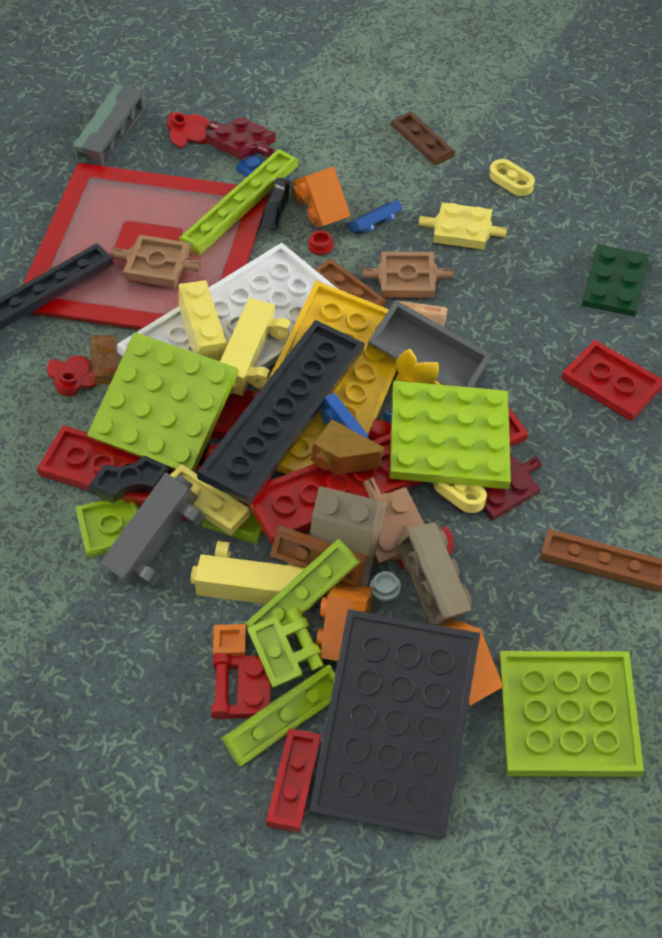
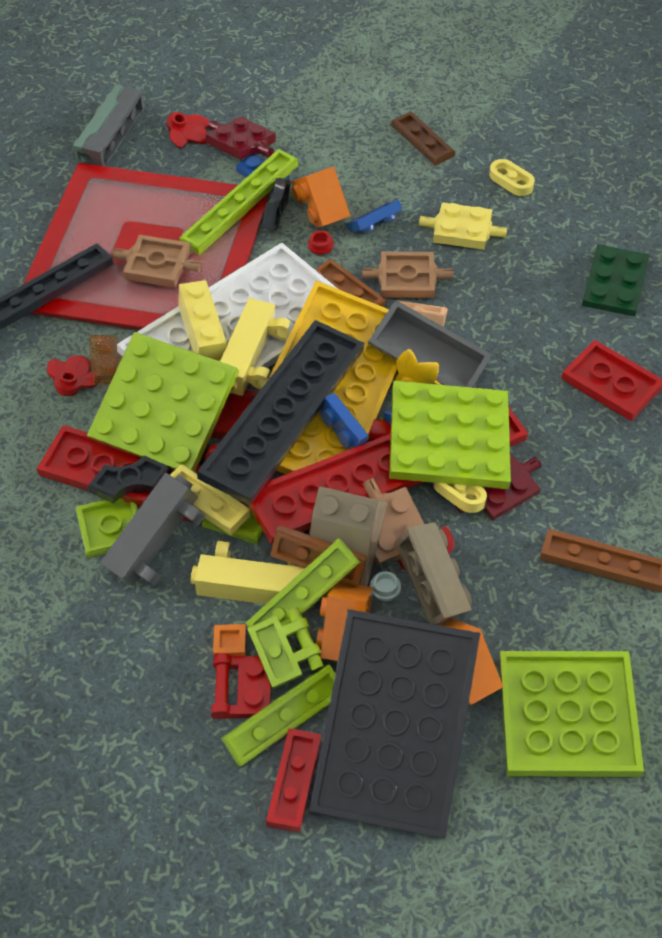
pearl gold slope [311,420,384,475] -> none

